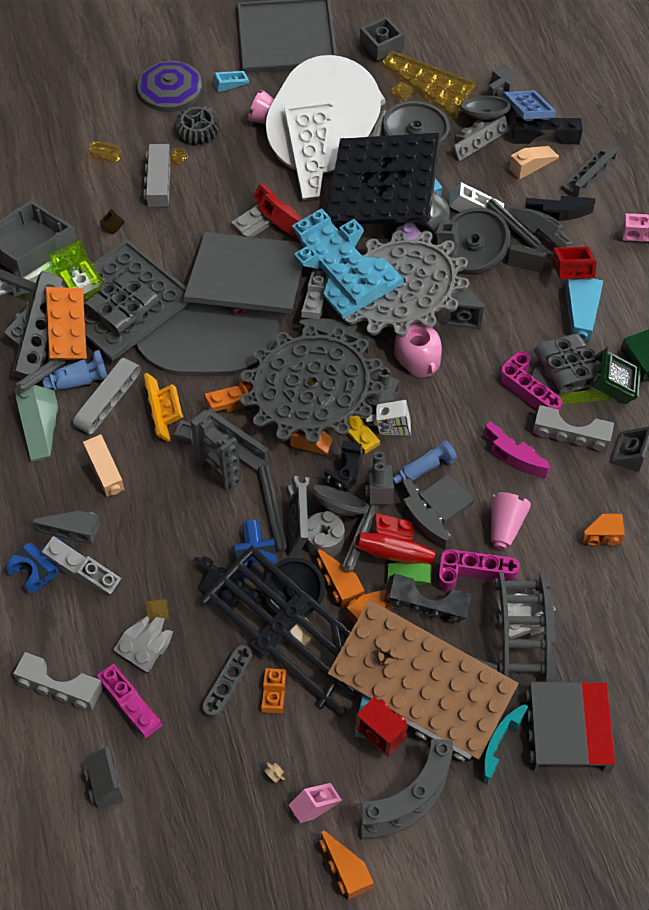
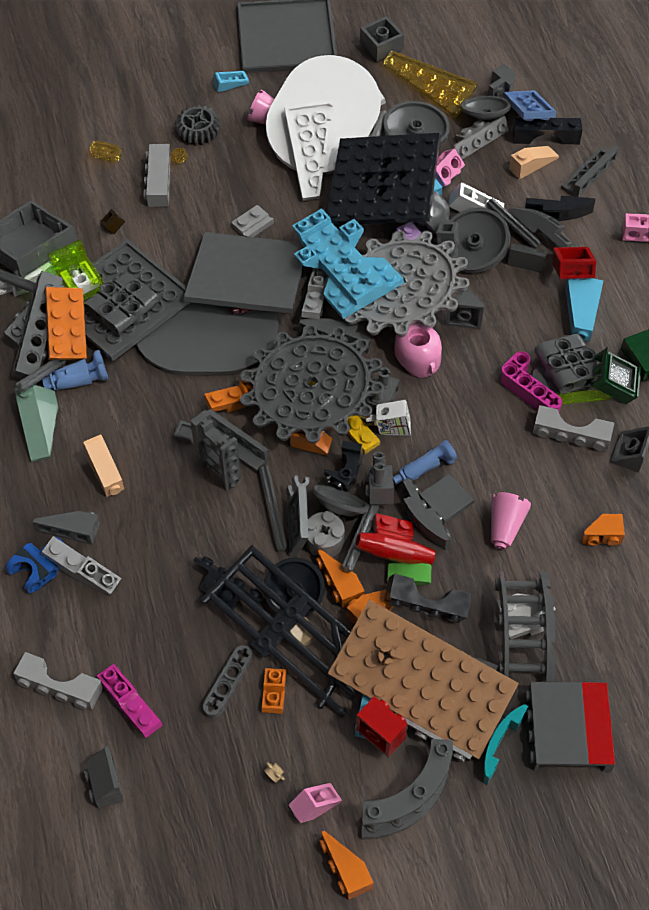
light grey beam [73,358,141,434] -> none
light grey plate [114,616,173,672] -> none
dish [137,61,202,112] -> none
light orange bracket [144,373,183,442] -> none
clear yellow plate [147,599,169,623] -> none
blue connector [234,520,277,579] -> none
red slope [252,184,303,240] -> none
clear yellow plate [391,81,414,102] -> none
dark pink beam [438,549,520,592] -> none
dark pink slope [484,421,551,478] -> none
none -> bright pink brick [435,148,465,187]

